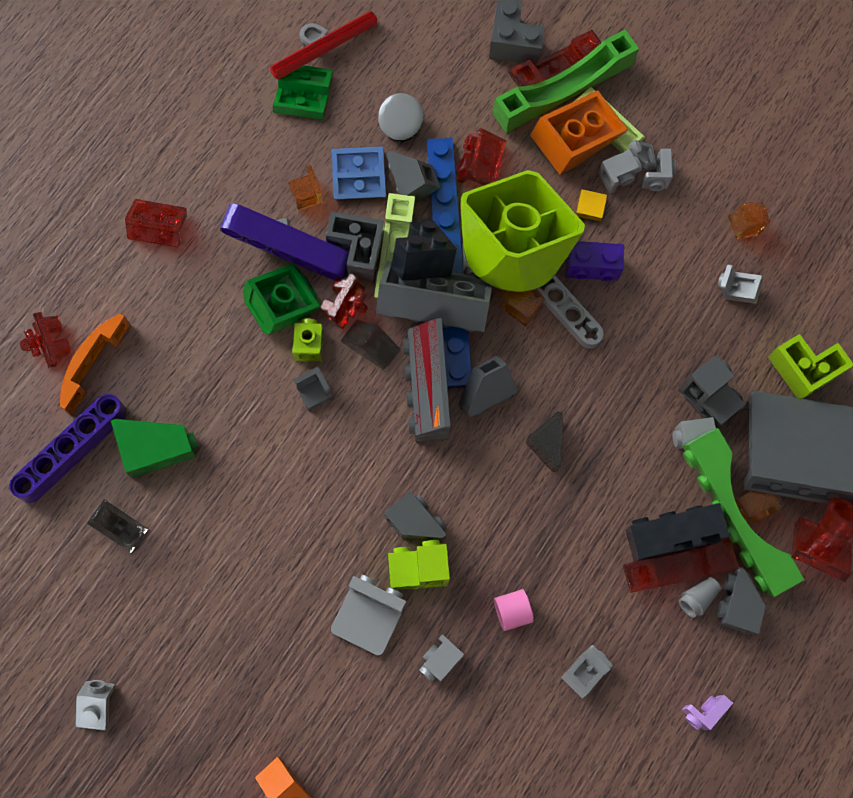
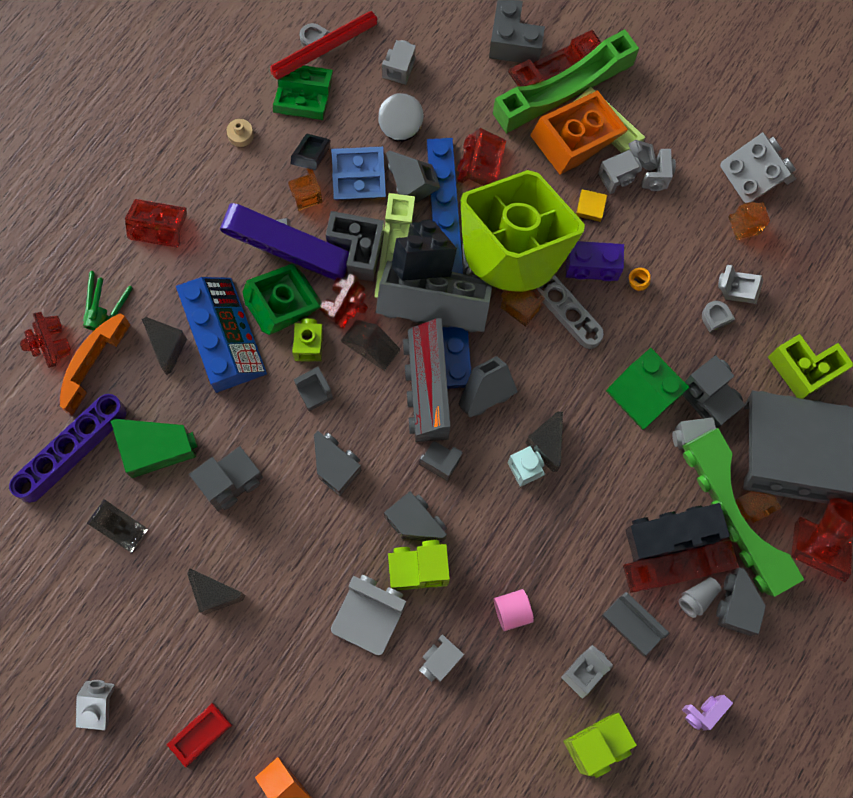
none -> green plant [83,271,133,331]
none -> clear smoke slope [142,317,187,375]
none -> red tile [166,703,233,767]
none -> blue slope [176,277,267,393]
none -> clear smoke slope [187,568,246,615]
none -> dark grey brick [189,446,263,511]
none -> tan tile [227,119,254,147]
none -> black tile [290,134,331,171]
none -> dark grey slope [314,431,362,496]
none -> light grey brick [382,40,416,85]
none -> dark grey panel [419,441,463,481]
none -> light aqua brick [508,446,545,487]
none -> lime brick [563,713,637,778]
none -> dark grey panel [602,592,670,656]
none -> green slope [606,348,689,430]
none -> light orange hinge [629,268,651,291]
none -> light grey tile [702,301,735,333]
none -> light grey bracket [720,132,796,204]

